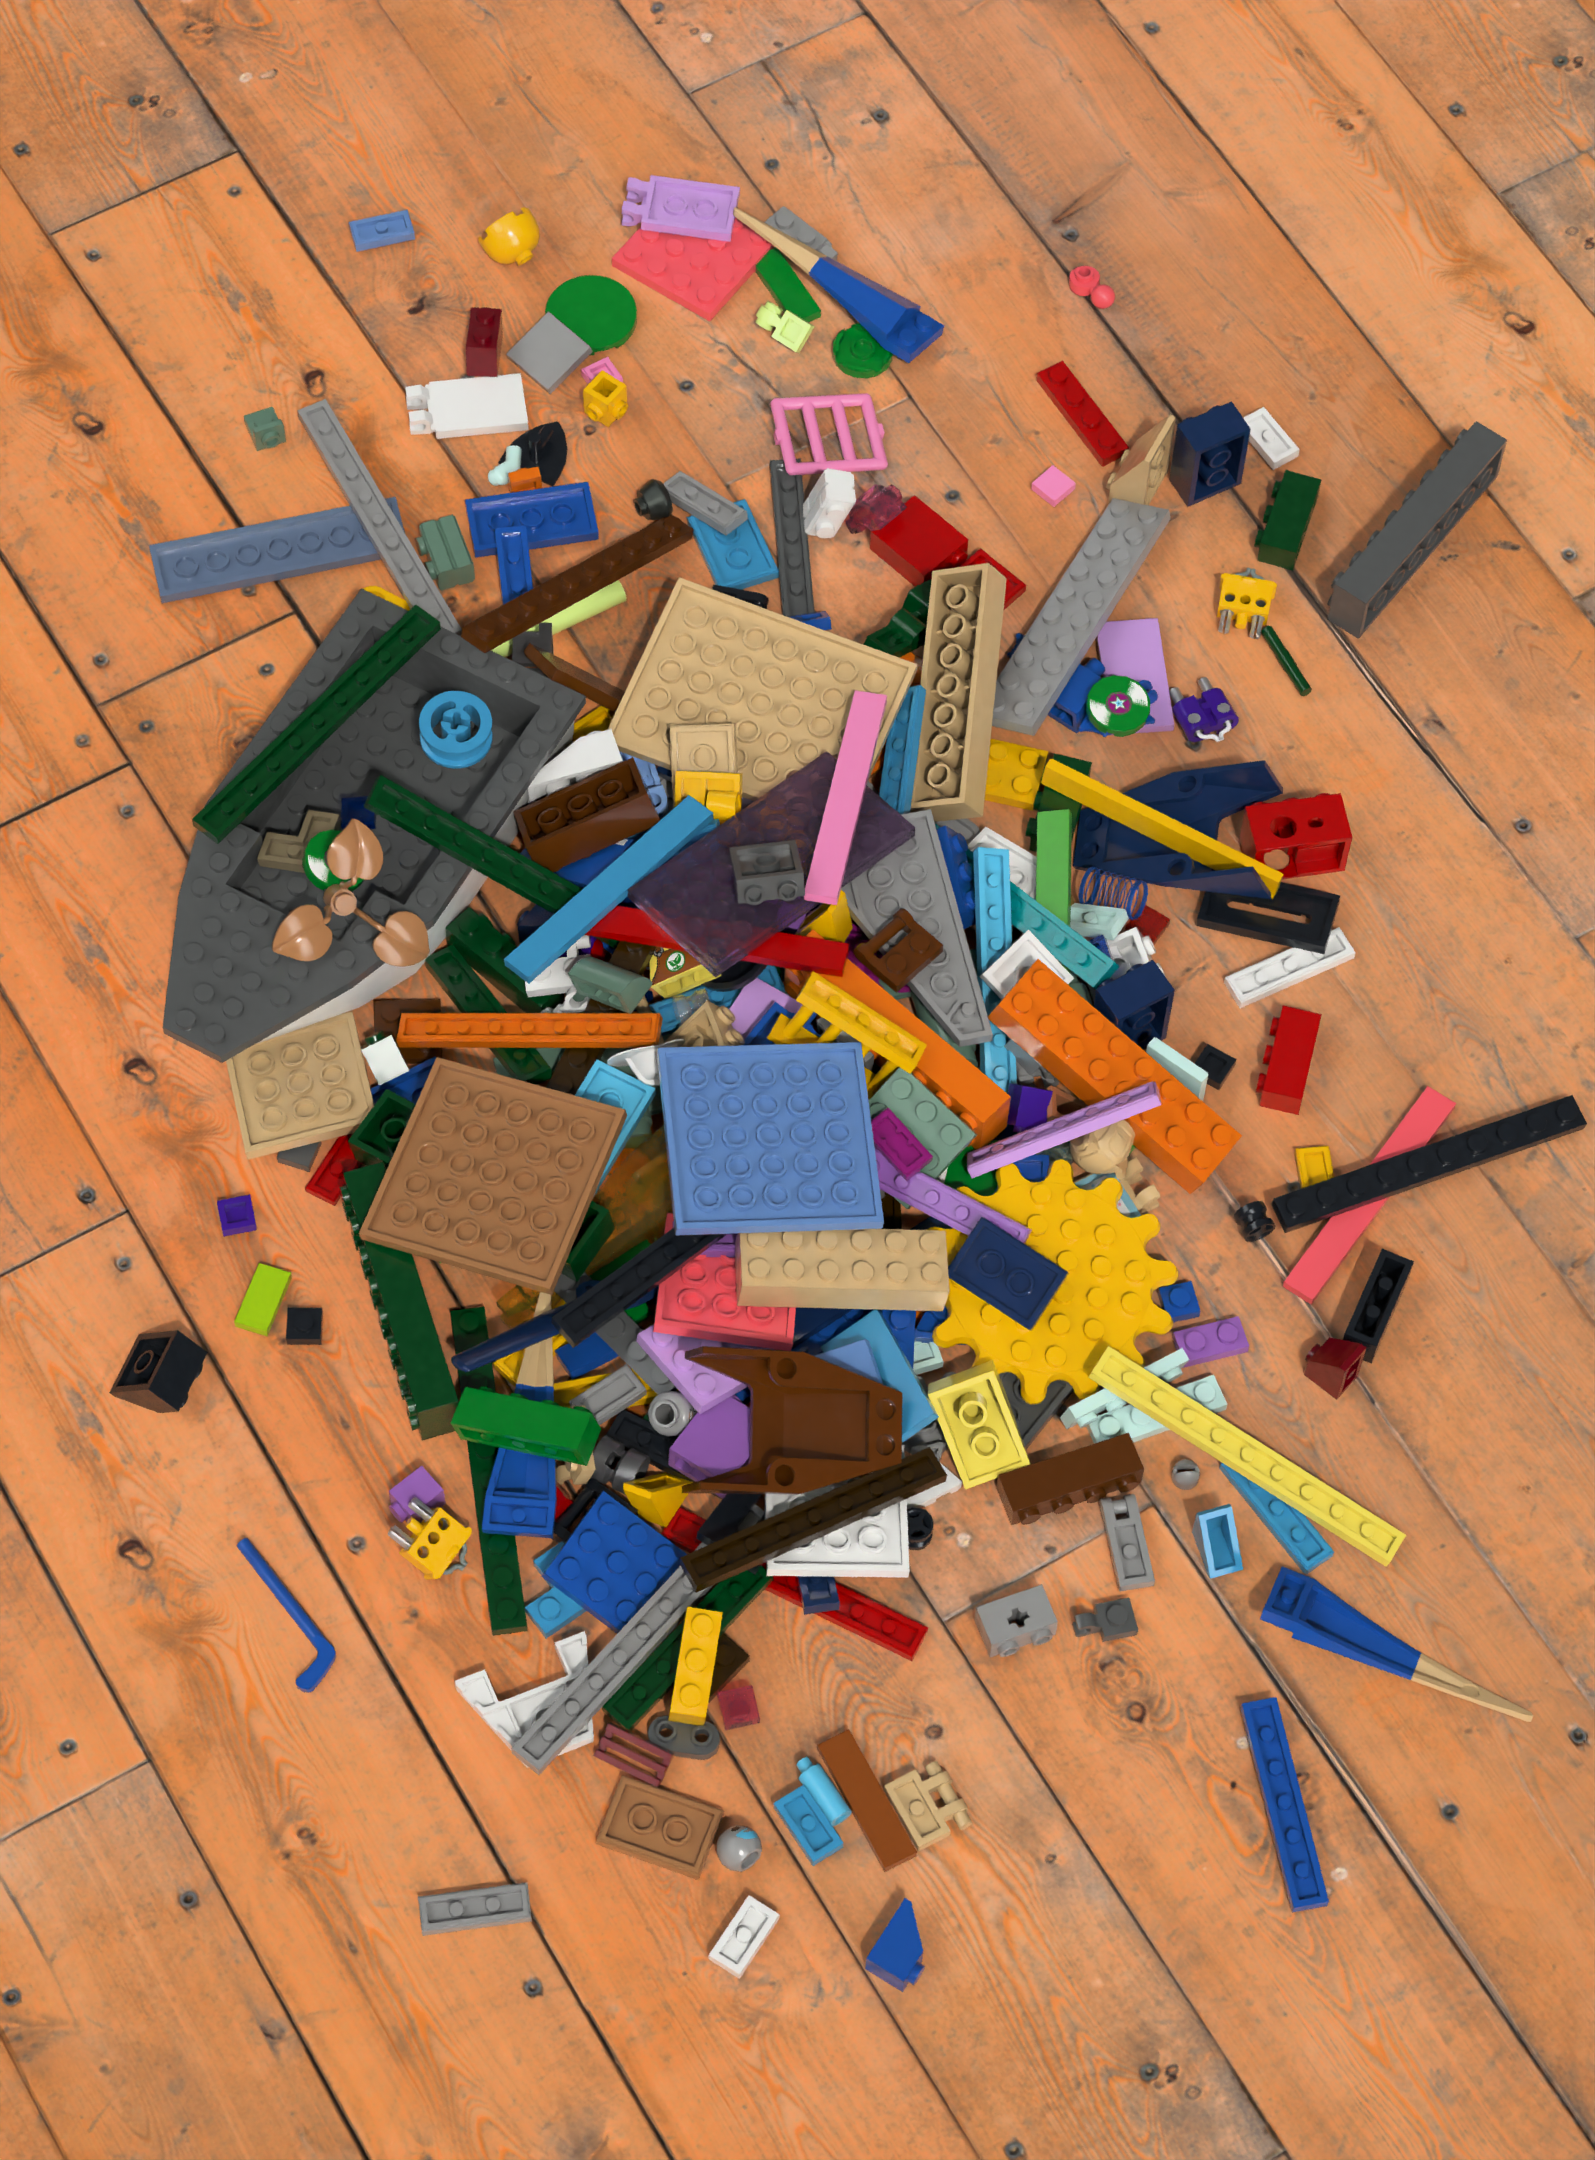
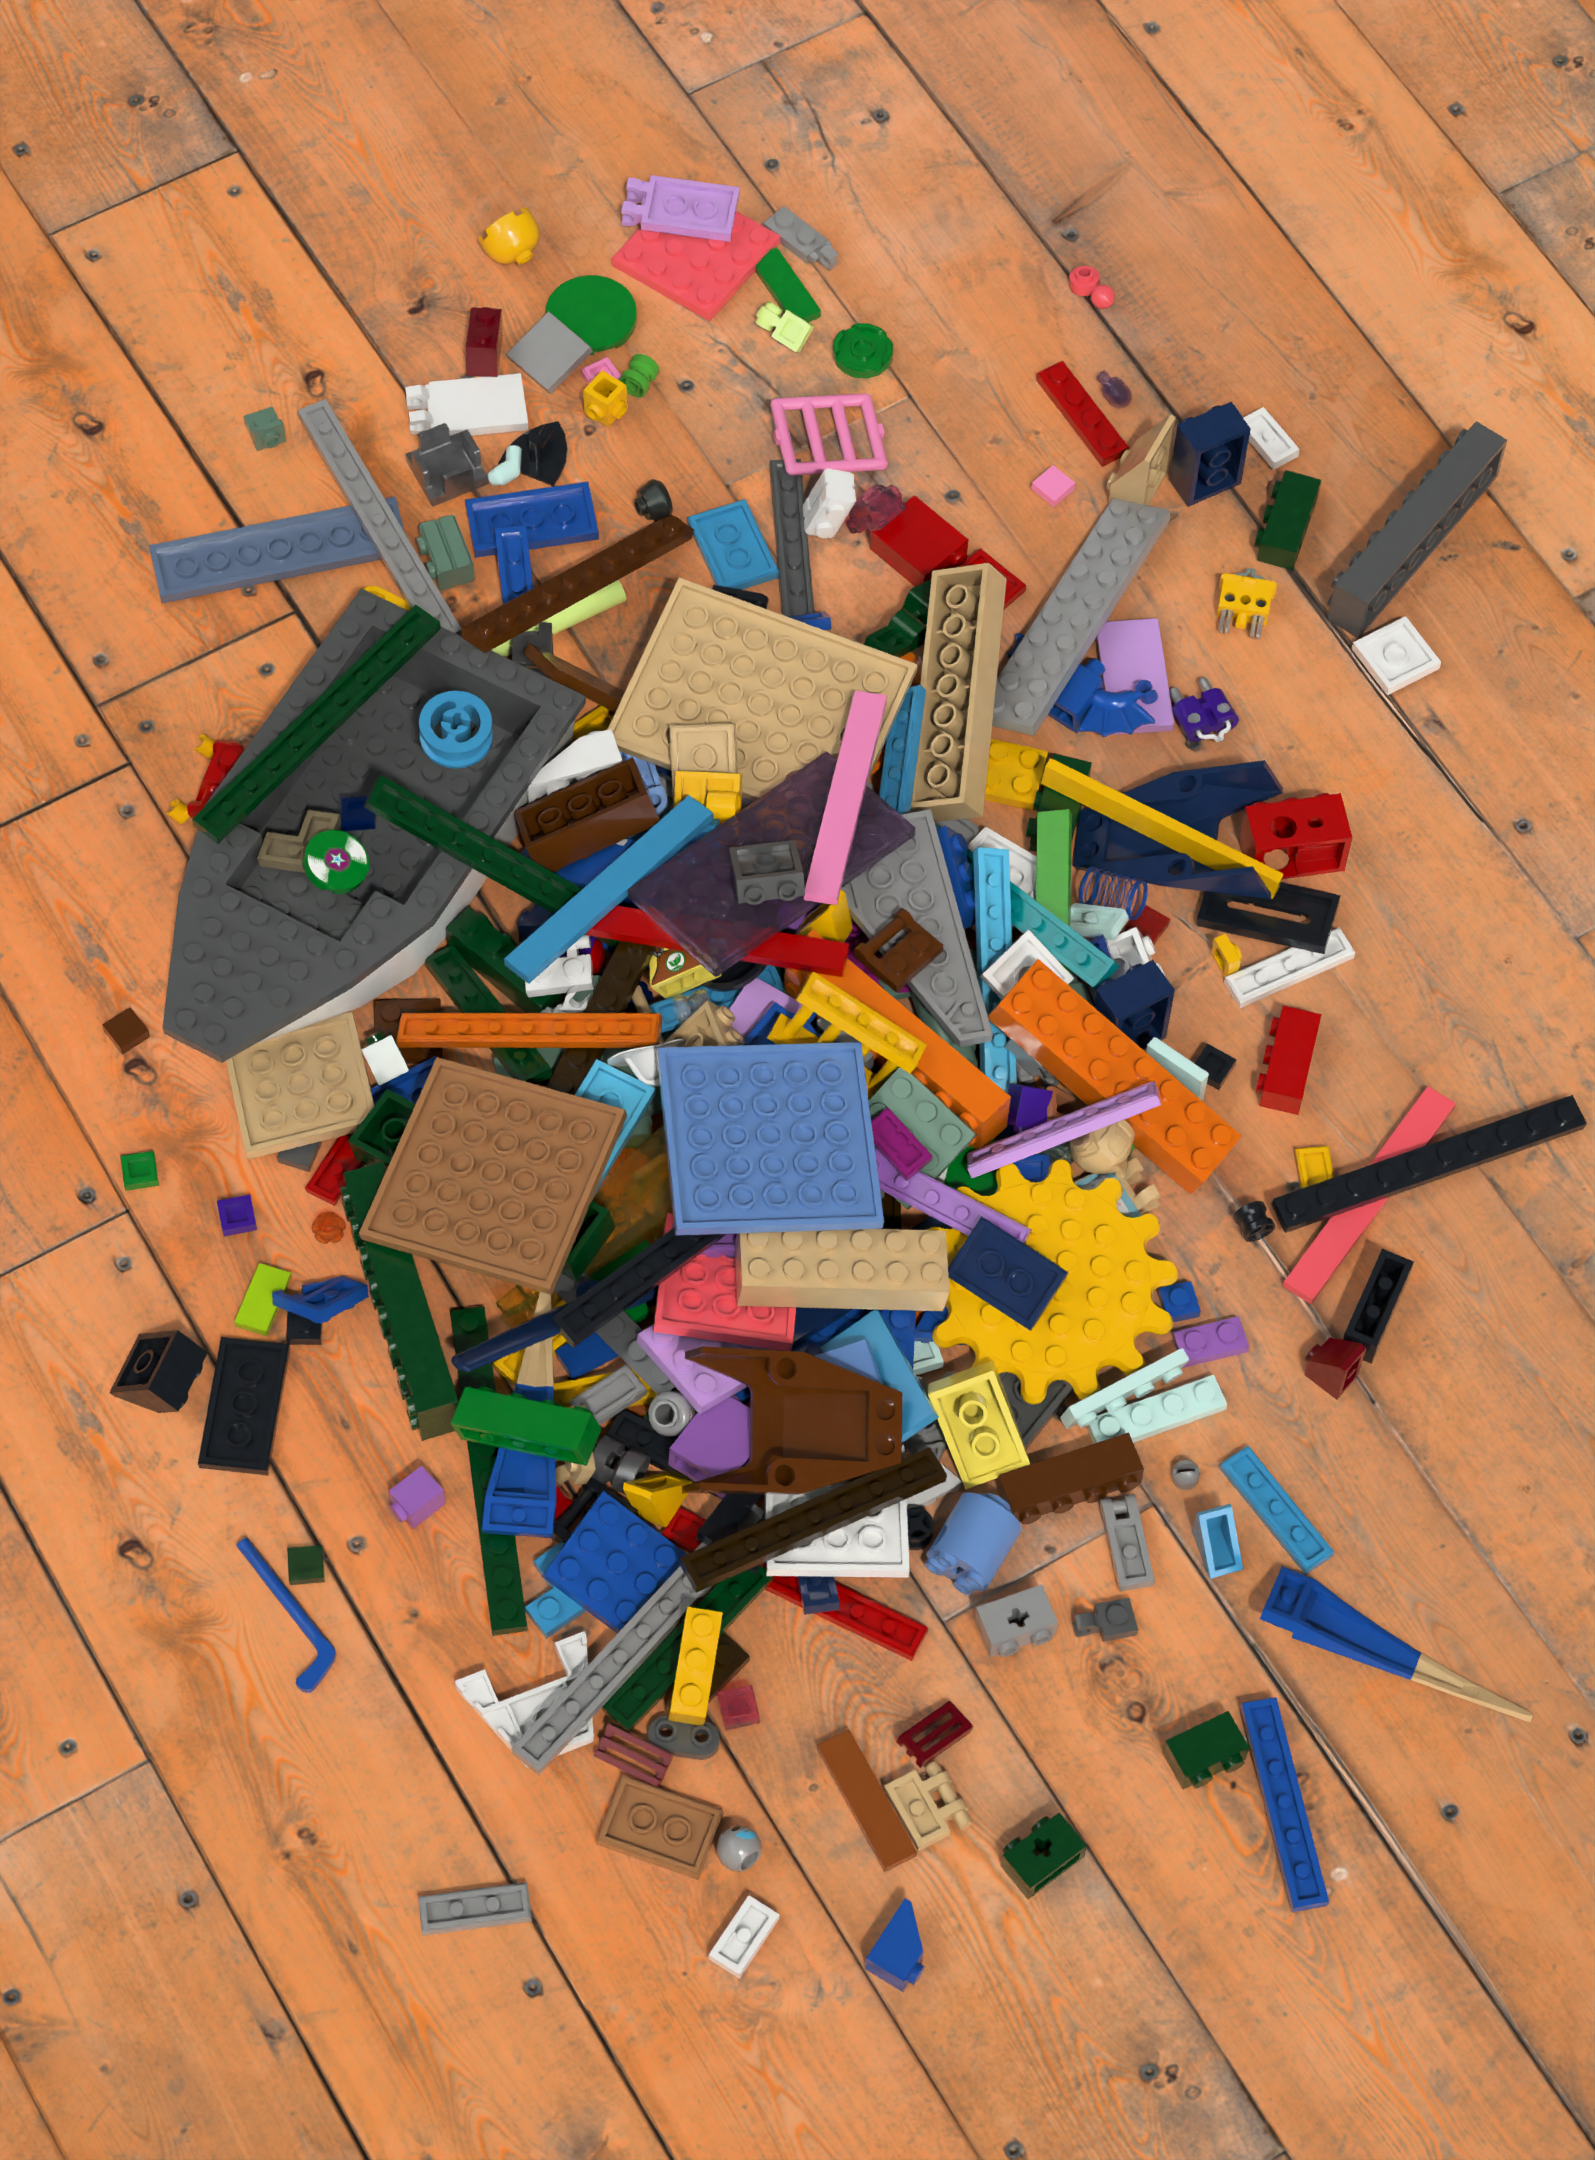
medium nougat plant [272,818,430,967] -> none
medium blue plate [349,210,415,252] -> none
yellow piece [388,1497,472,1580] -> none
orange plate [508,466,542,493] -> none
sand green brick [568,956,653,1014] -> none
light grey tile [663,471,748,536] -> none
blue plate [733,207,944,363] -> none
dark azure plate [773,1785,844,1866] -> none
medium azure cylinder [796,1757,852,1826] -> none
green tile [1086,675,1150,737] -> none
light yellow plate [1088,1346,1406,1567] -> none
dark green piece [1261,626,1312,696] -> none
none -> reddish brown tile [102,1008,150,1054]
none -> green tile [120,1151,159,1191]
none -> red torso [166,734,245,824]
none -> black tile [198,1337,290,1475]
none -> blue wing [272,1276,369,1323]
none -> clear green tile [287,1545,325,1585]
none -> clear orange plate [312,1212,346,1244]
none -> flat silver panel [405,423,489,507]
none -> bright green wheel [619,354,660,398]
none -> dark red tile [896,1701,974,1768]
none -> medium blue cylinder [925,1492,1022,1596]
none -> dark green brick [1001,1813,1087,1899]
none -> cylinder [1096,370,1132,409]
none -> dark green brick [1162,1711,1249,1789]
none -> yellow plate [1211,933,1242,978]
none -> white plate [1352,616,1441,695]

